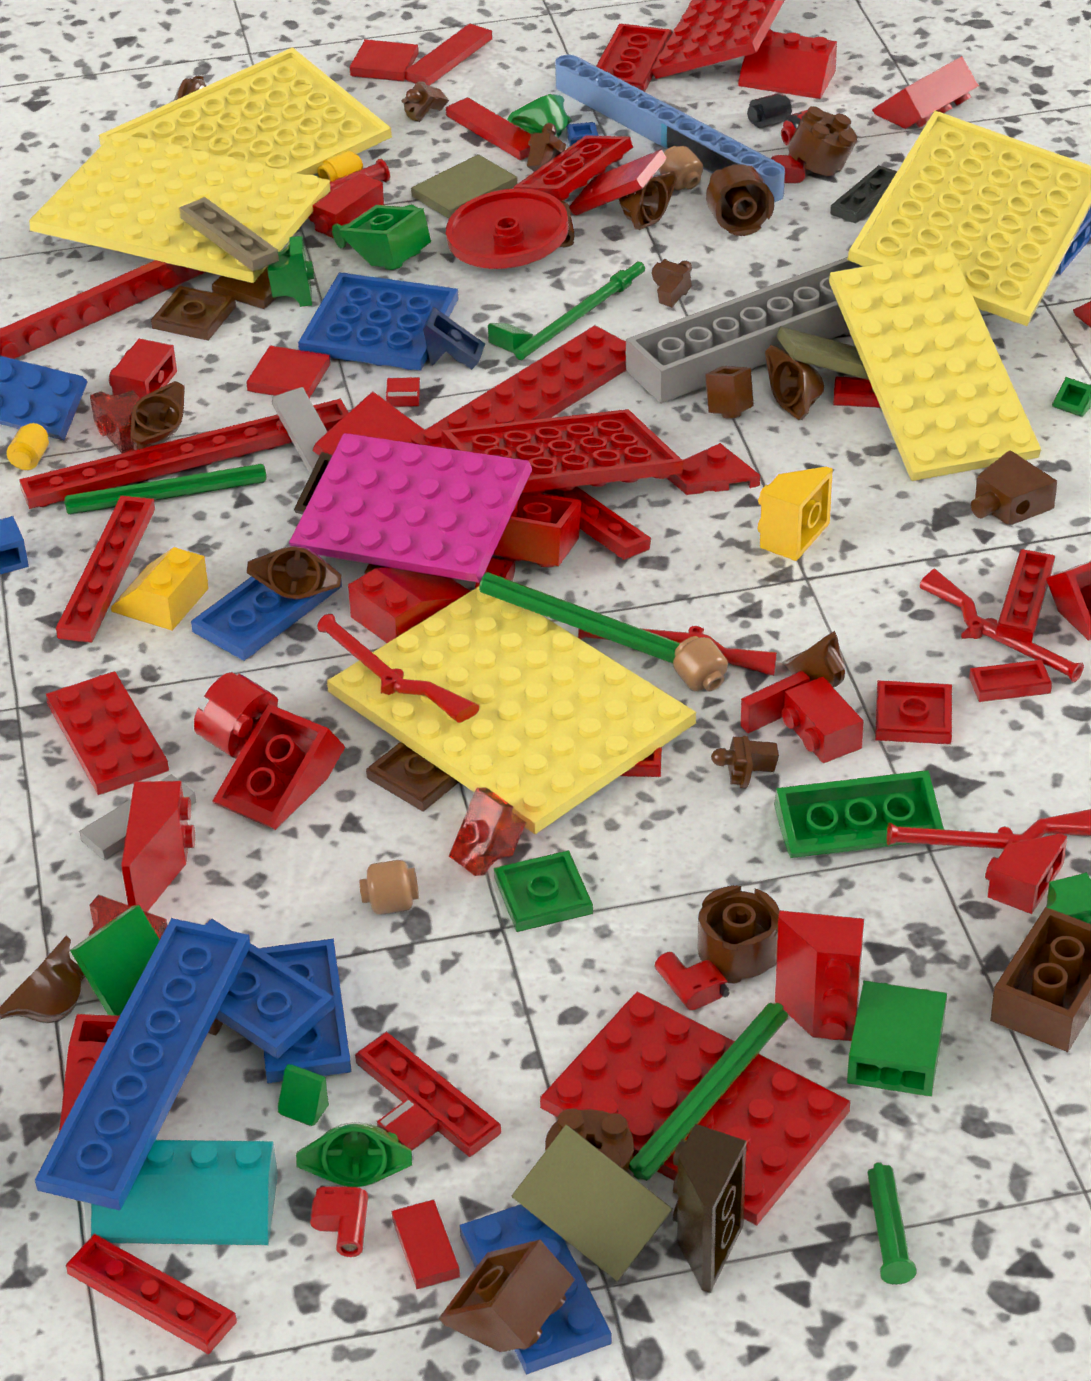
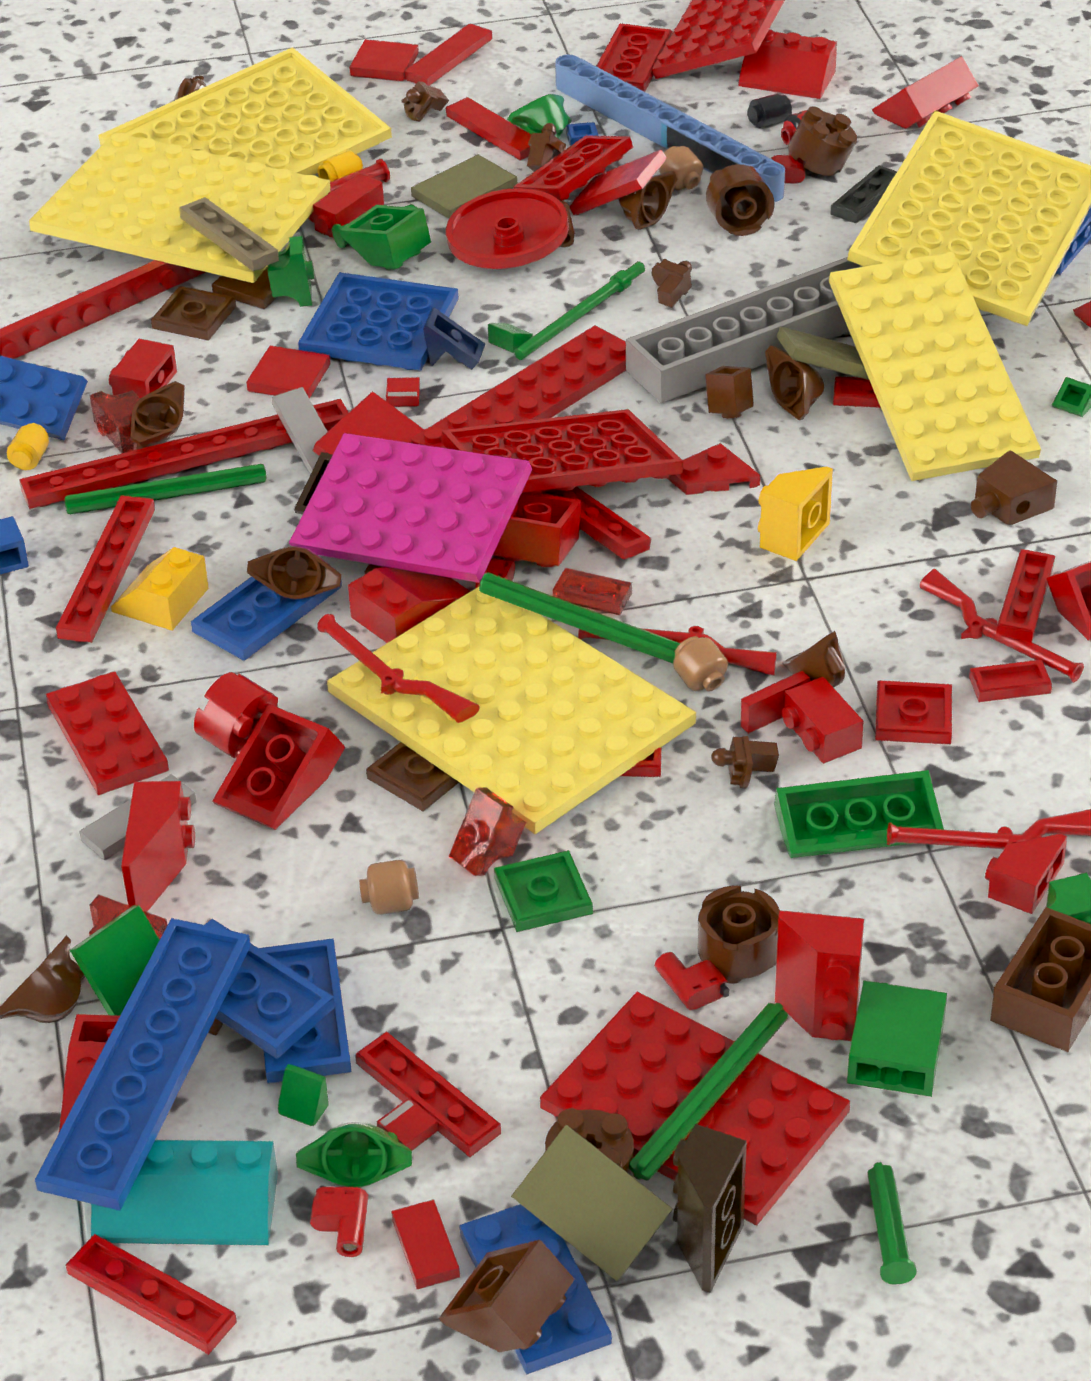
none -> clear red plate [553,568,632,615]

